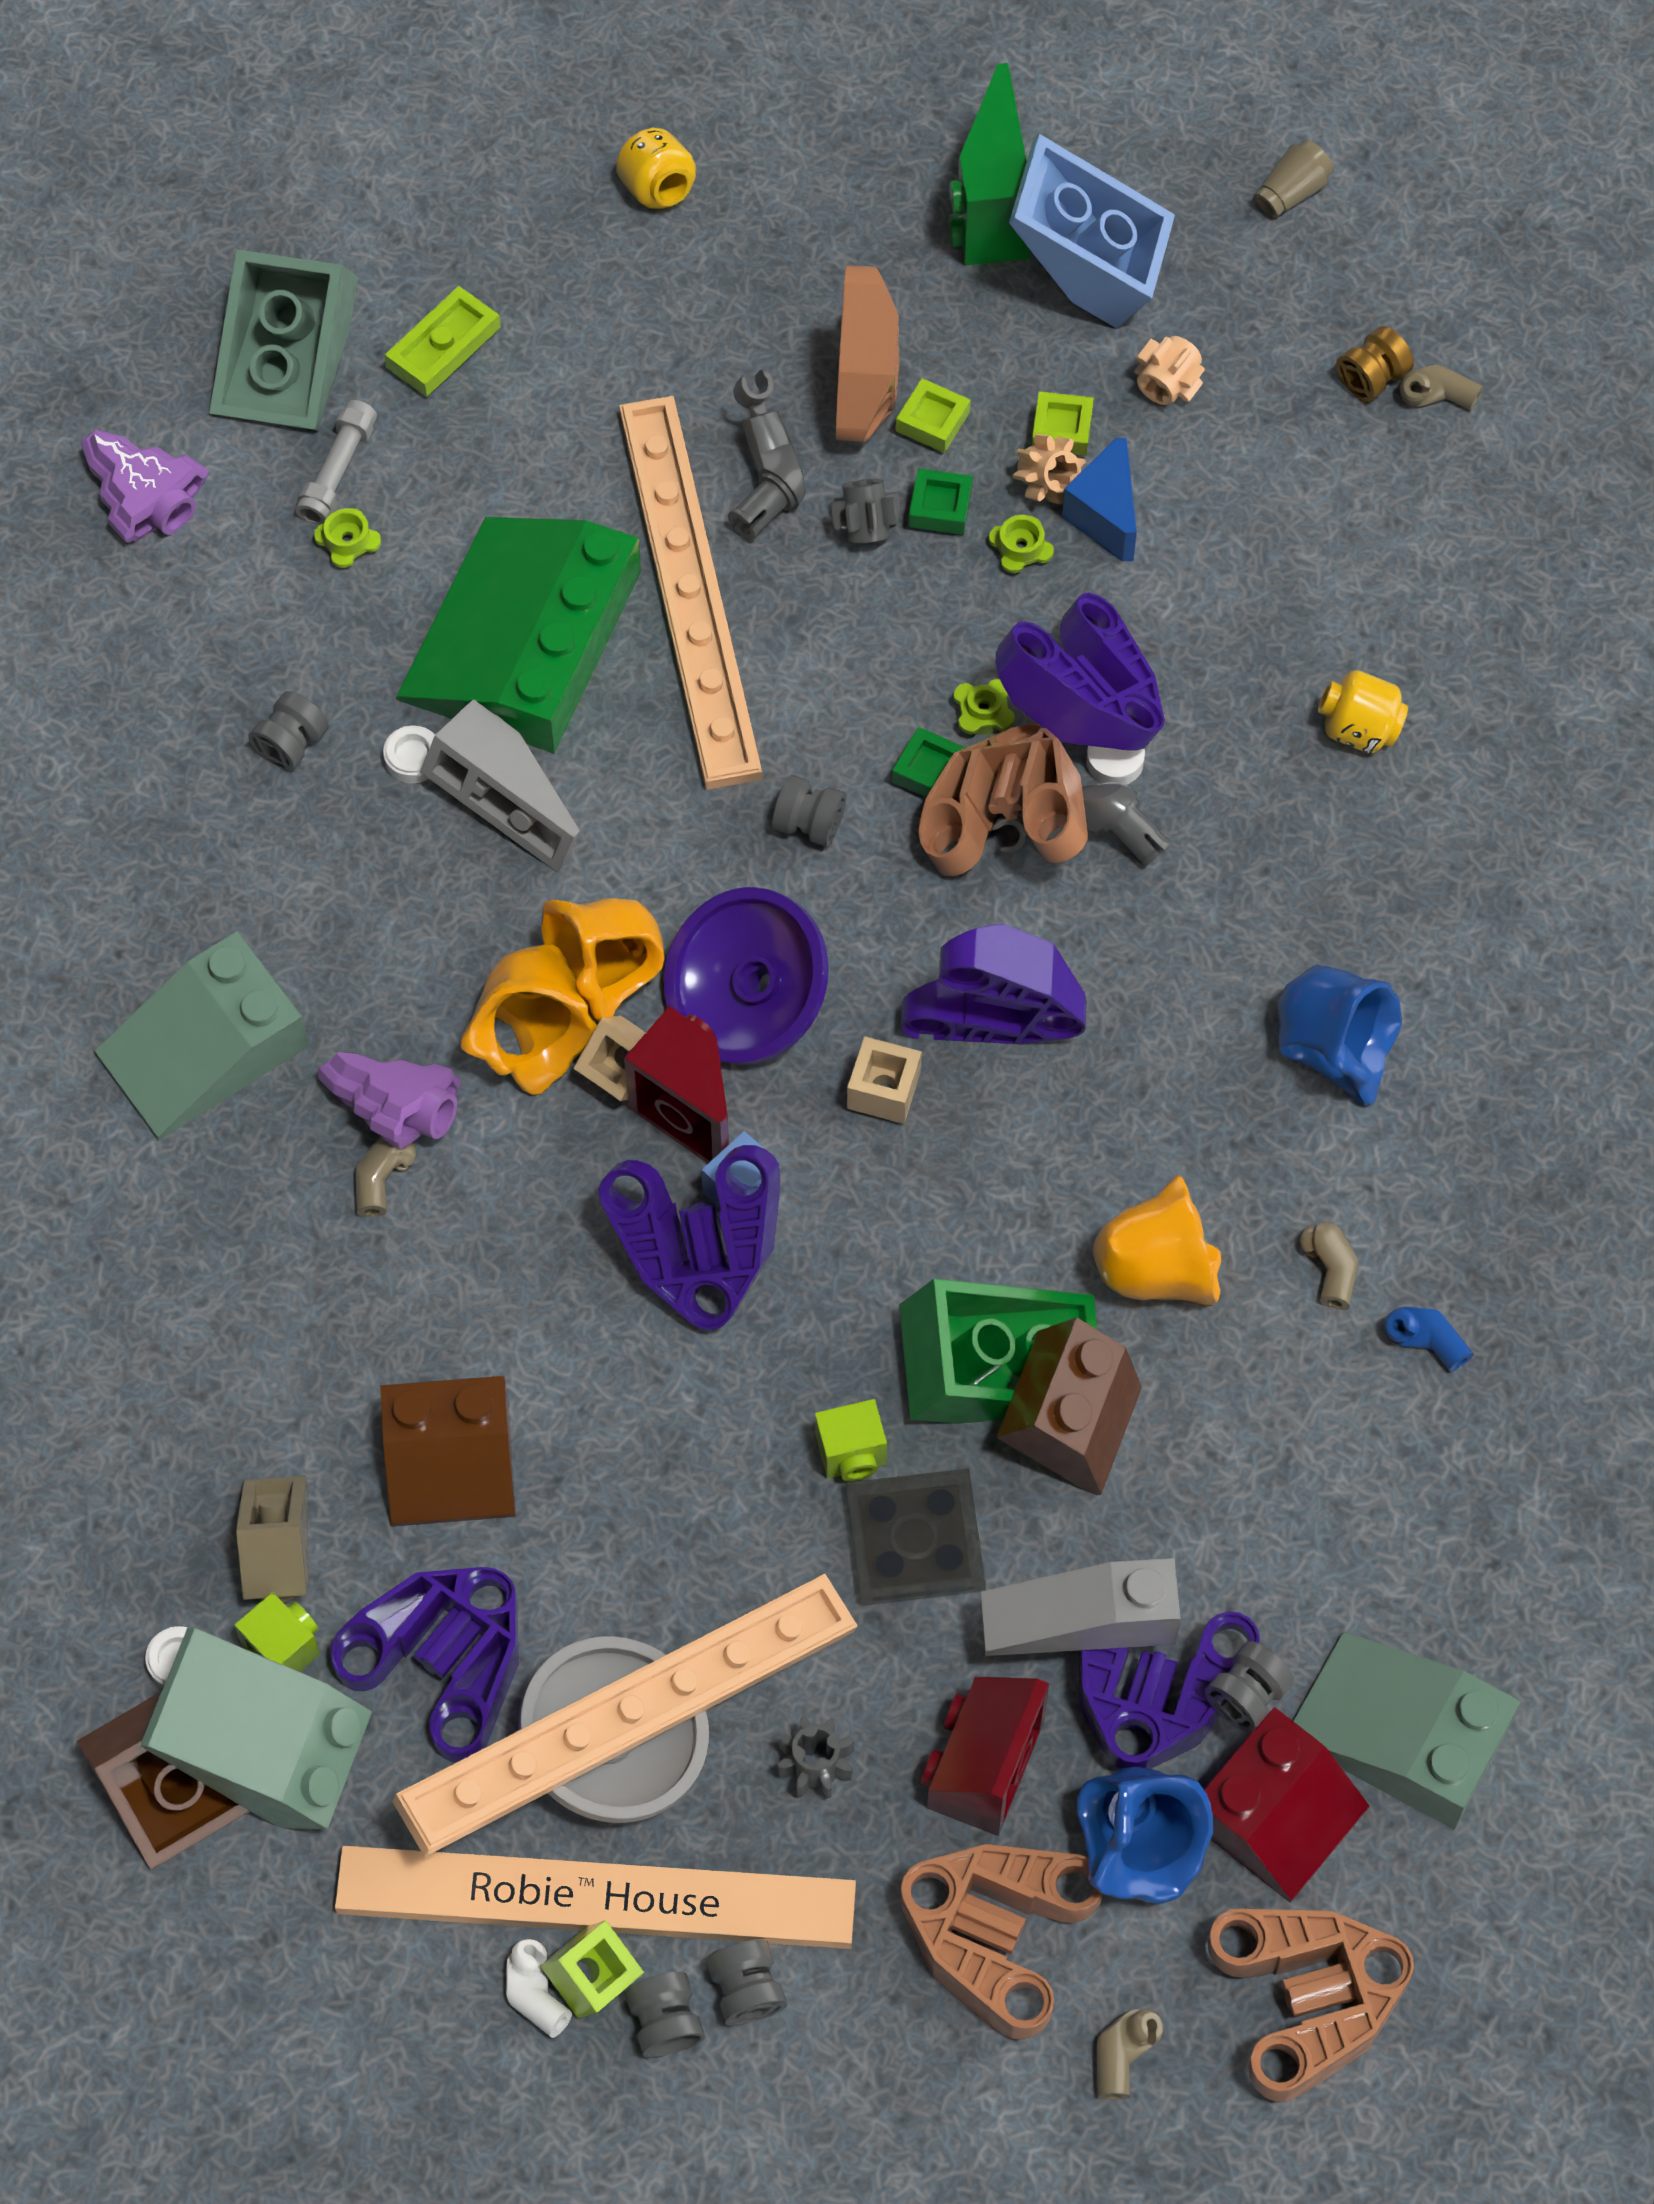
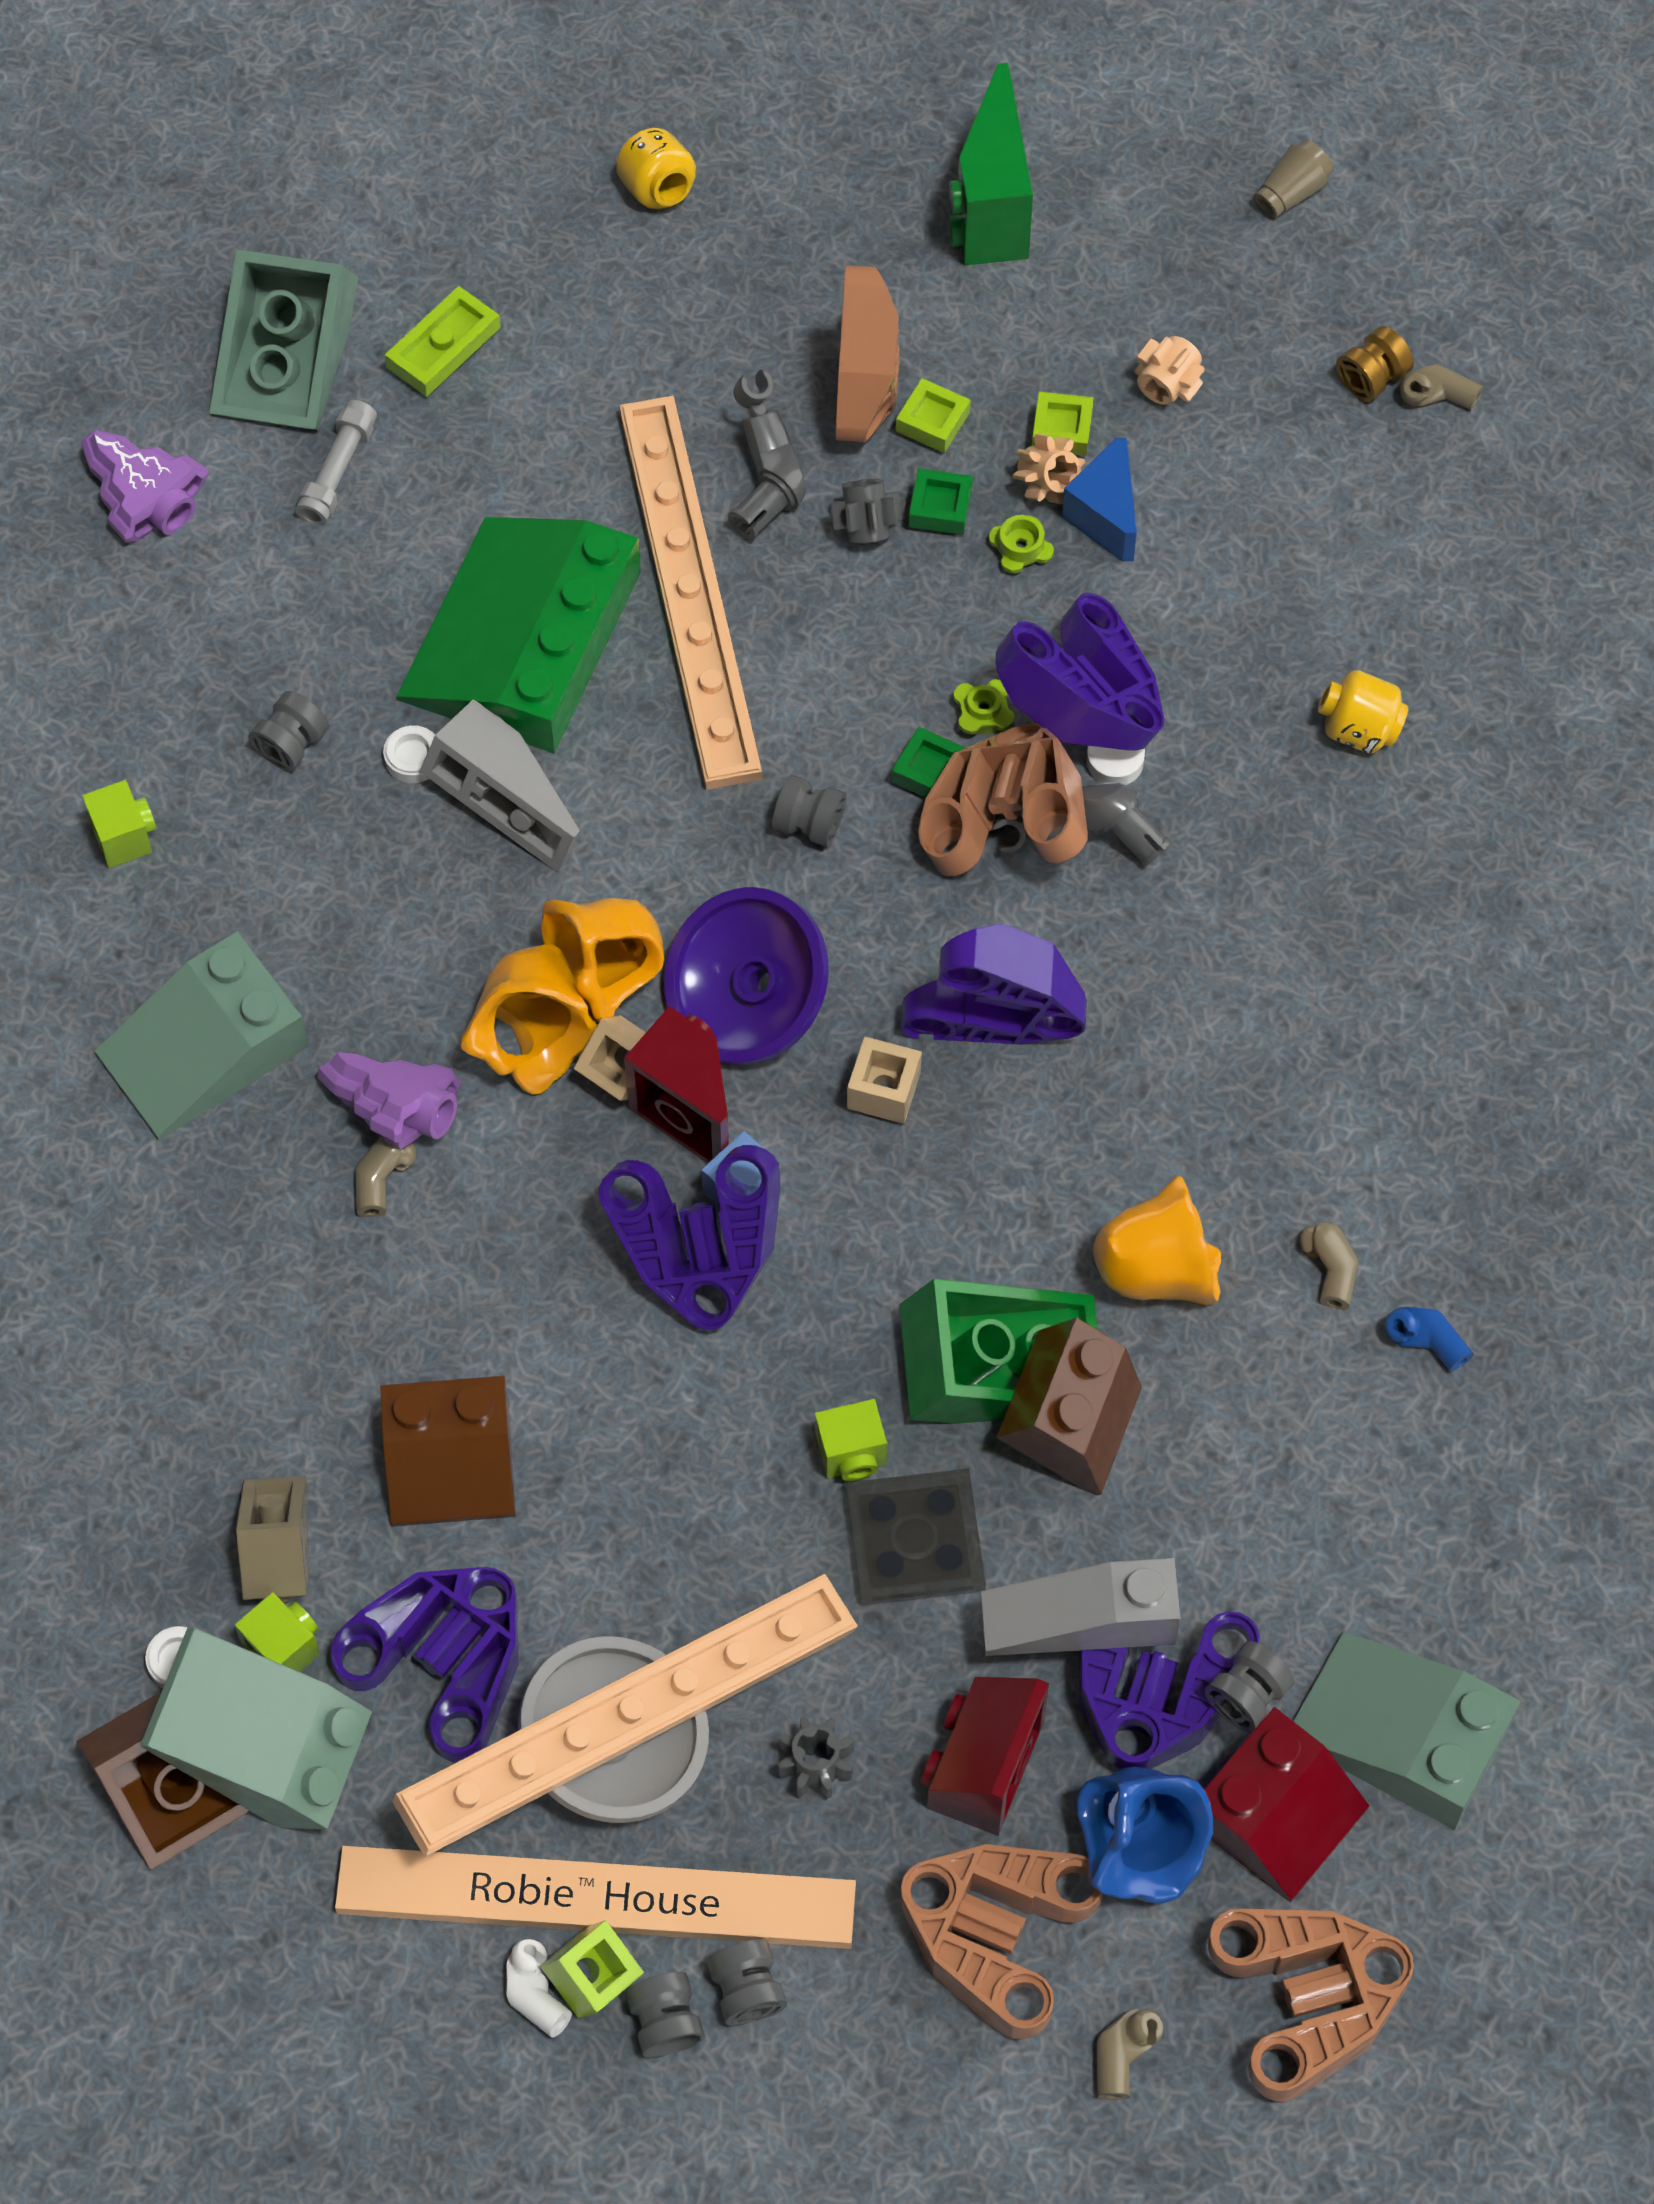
lime plate [314,508,381,568] -> none
medium blue slope [1009,134,1175,328] -> none
blue piece [1277,964,1403,1106] -> none
none -> lime plate [82,779,157,868]

